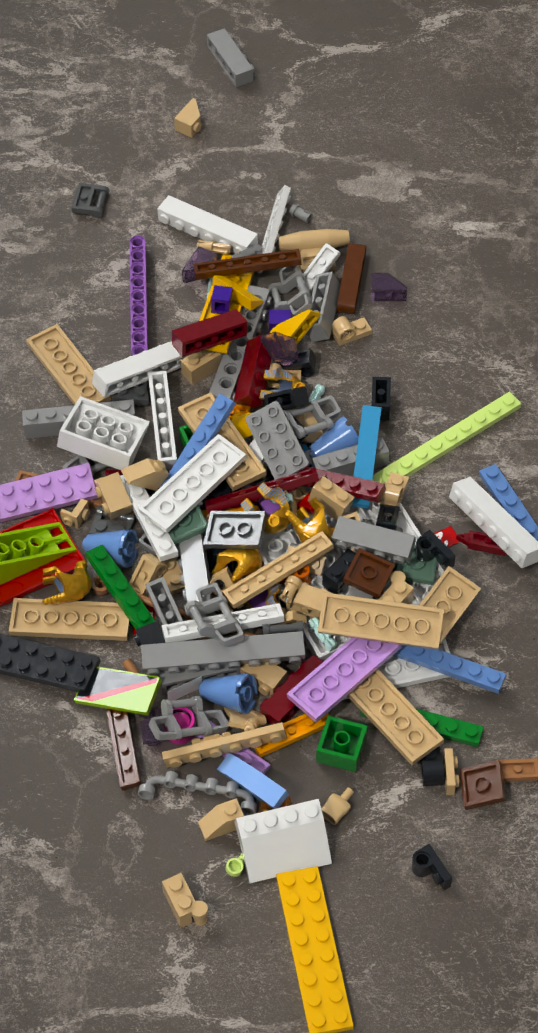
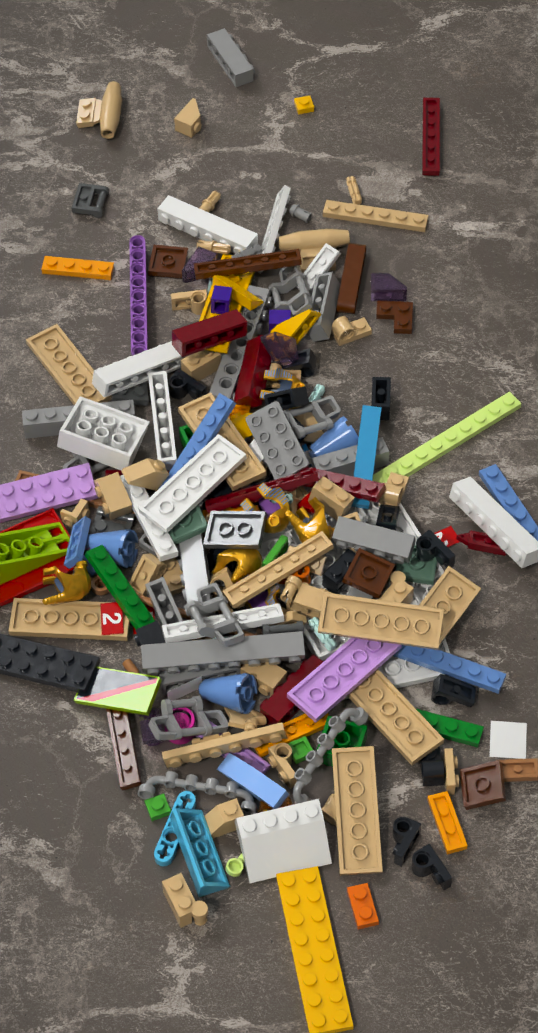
none -> light orange plate [41,256,114,280]
none -> medium blue piece [64,516,96,576]
none -> tan plate [76,81,122,139]
none -> red sticker [100,602,124,635]
none -> bright green plate [144,793,171,821]
none -> reddish brown plate [148,244,189,279]
none -> medium azure beam [154,791,196,866]
none -> black plate [169,369,207,399]
none -> tan plate [171,289,207,315]
none -> medium azure slope [171,808,230,897]
none -> tan axle [199,191,221,212]
none -> bright green tile [262,535,288,567]
none -> tan plate [267,743,297,789]
none -> bright green plate [287,736,313,764]
none -> light grey bar [292,707,368,804]
none -> yellow plate [294,95,314,115]
none -> tan plate [323,200,428,232]
none -> tan plate [332,746,383,875]
none -> tan axle [346,176,362,205]
none -> orange plate [347,883,379,930]
none -> reddish brown plate [376,301,413,334]
none -> black plate [392,817,421,867]
none -> dark red plate [422,97,440,176]
none -> light orange plate [427,791,468,855]
none -> black plate [431,674,476,707]
none -> white sticker [490,721,527,759]

